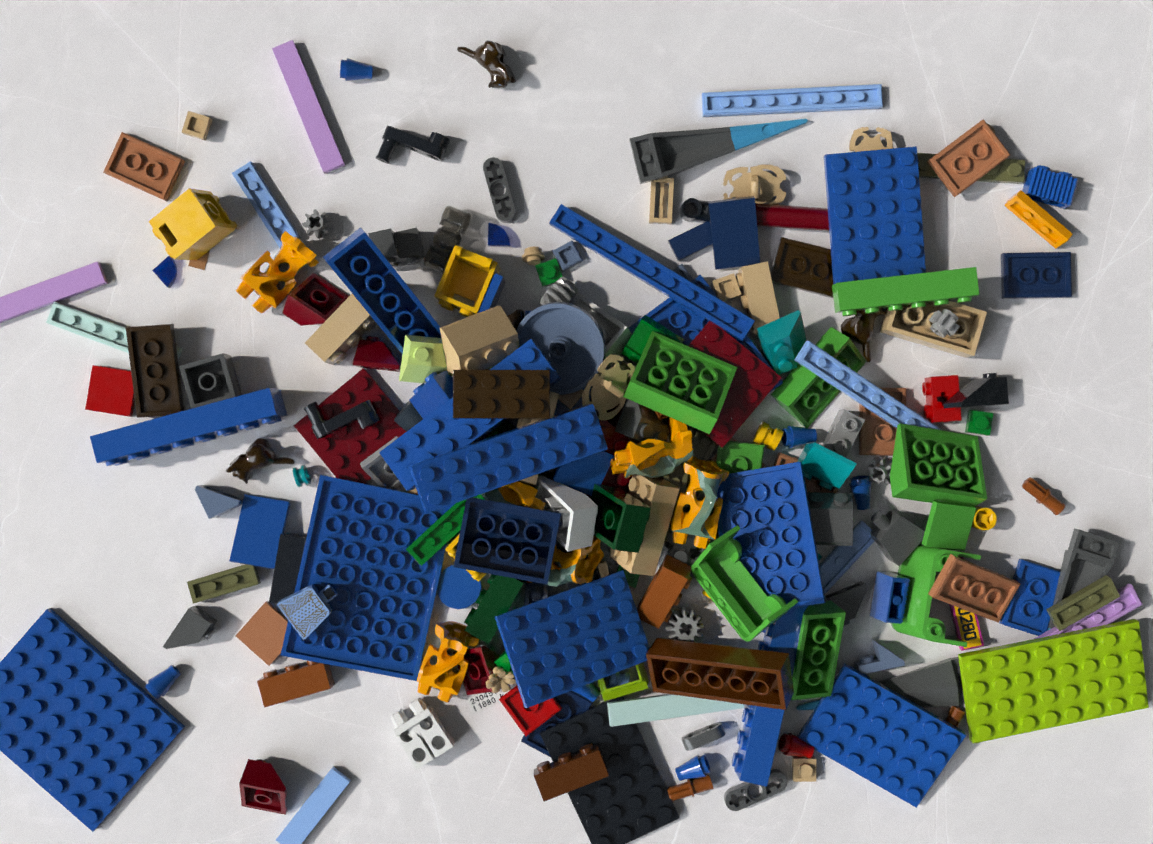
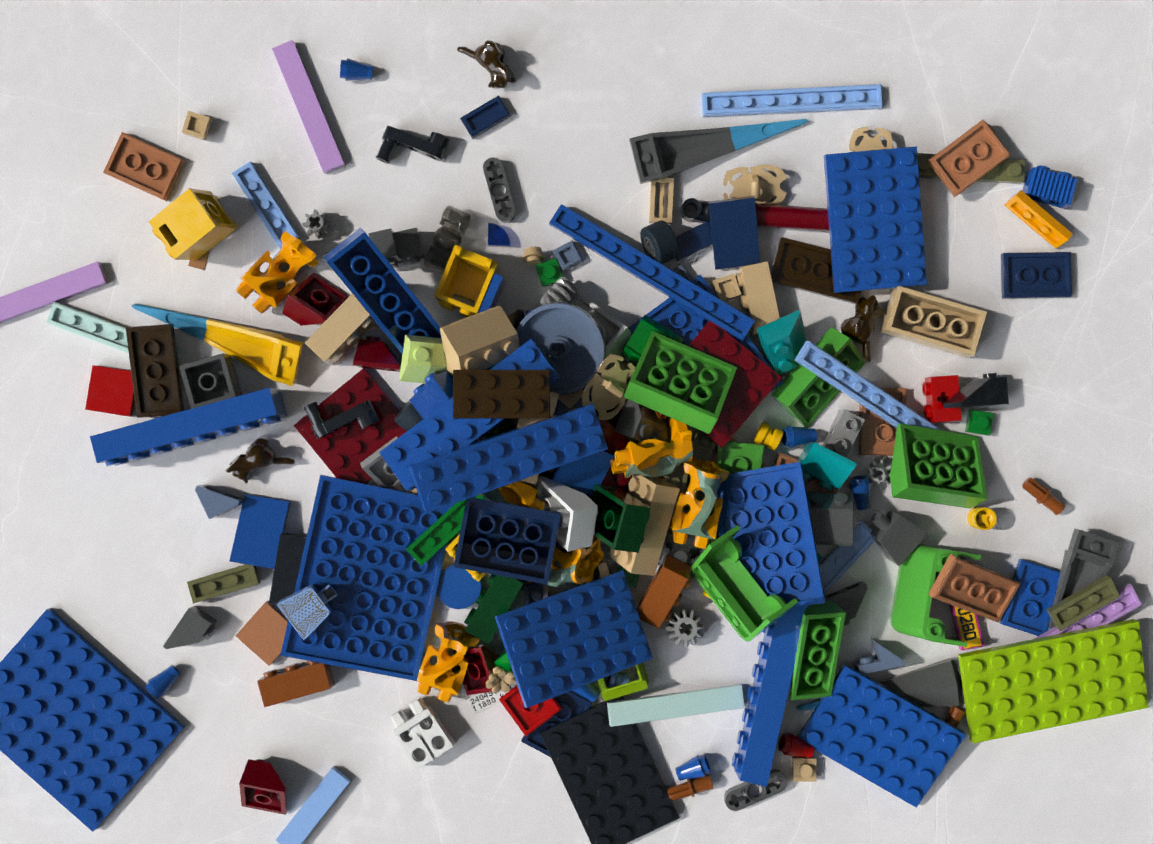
clear blue tile [152,256,177,288] -> none
teal bush [293,465,311,487] -> none
reddish brown brick [534,744,609,802] -> none
reddish brown brick [646,638,794,710] -> none
dark grey beam [681,722,726,751] -> none
bright green brick [832,267,980,316] -> none
blue brick [870,571,910,624] -> none
bright green tile [922,501,976,551] -> none
light grey gear [929,309,960,338] -> none
none -> yellow plate [132,303,303,386]
none -> dark blue tile [460,95,511,139]
none -> black wheel [640,220,679,264]

